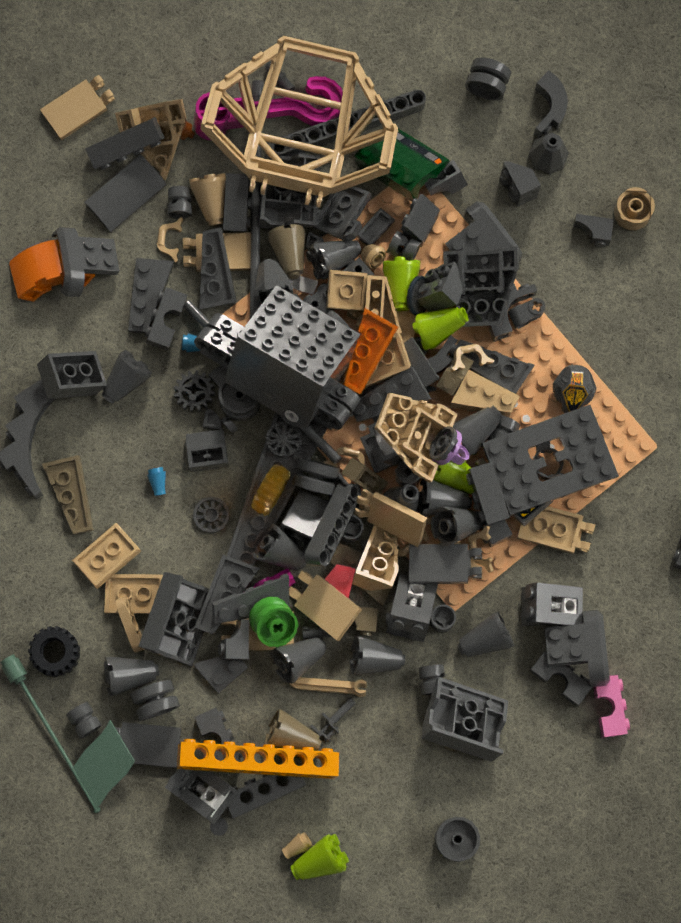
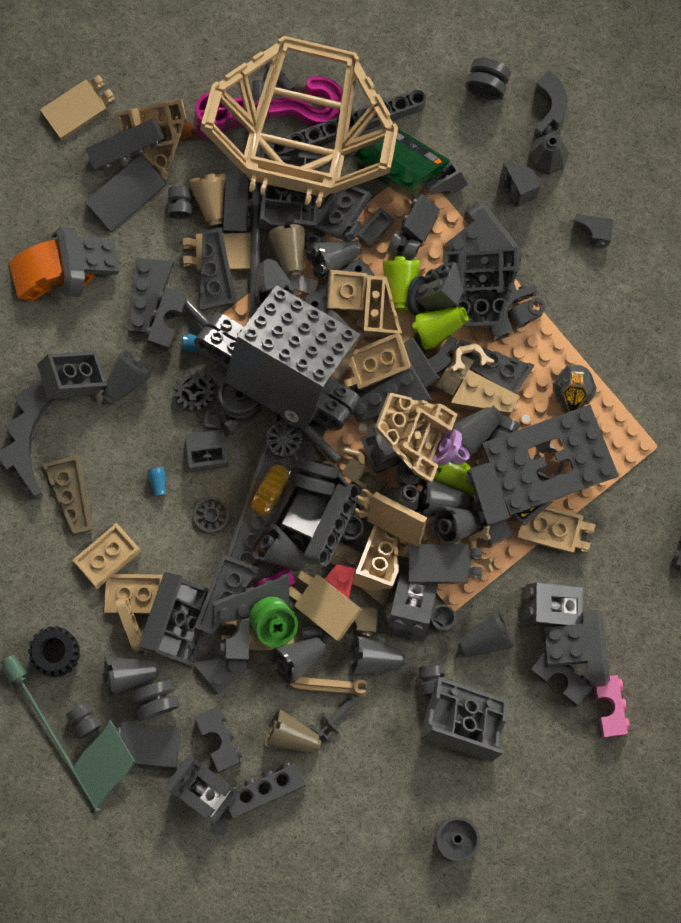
tan helmet [157,217,183,263] -> none
light orange brick [177,739,339,779] -> none
tan cone [282,832,313,859] -> none
lime cone [291,834,349,880] -> none
orange wing [343,308,399,394] -> none
tan cone [361,244,385,269] -> none
dark grey wheel [429,426,458,461] -> none
tan brick [614,187,655,230] -> none

